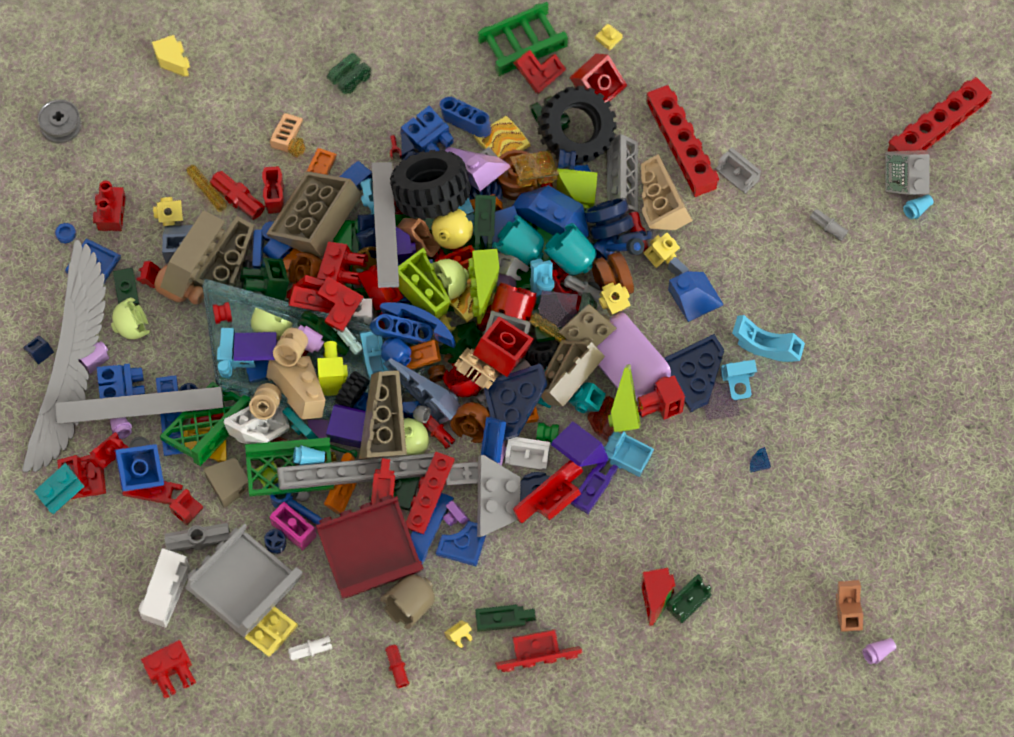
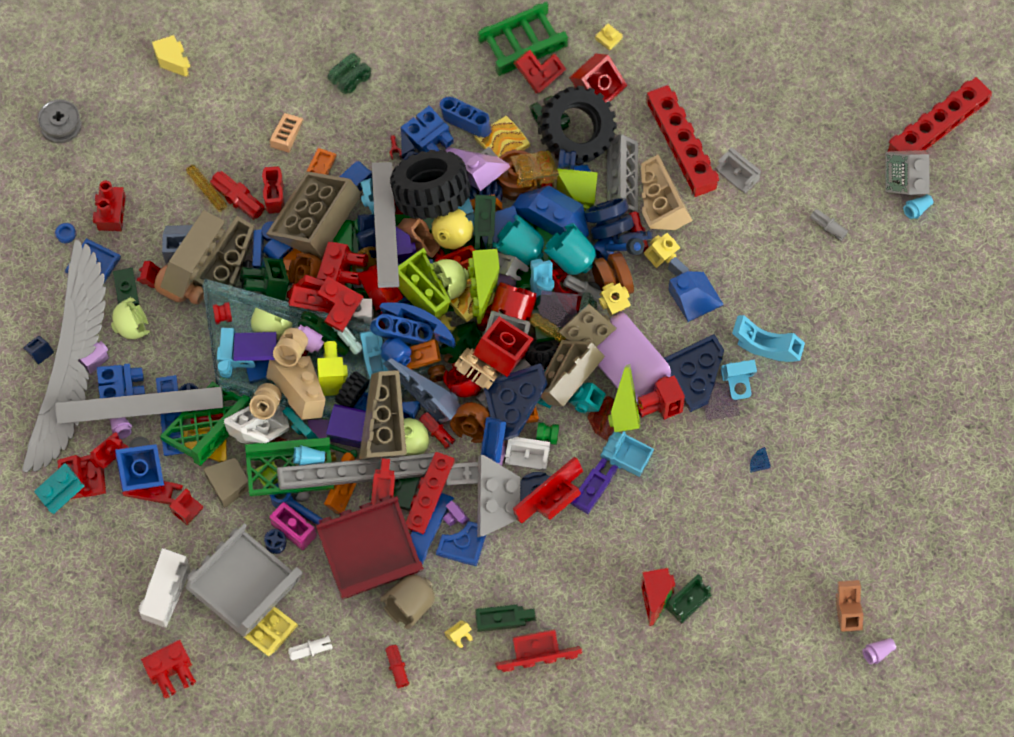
light yellow brick [153,197,183,226] -> none
light grey piece [164,523,230,552] -> none
clear yellow plate [288,137,305,157] -> none
light grey hinge [413,406,431,423] -> none
dark purple slope [551,422,608,467] -> none

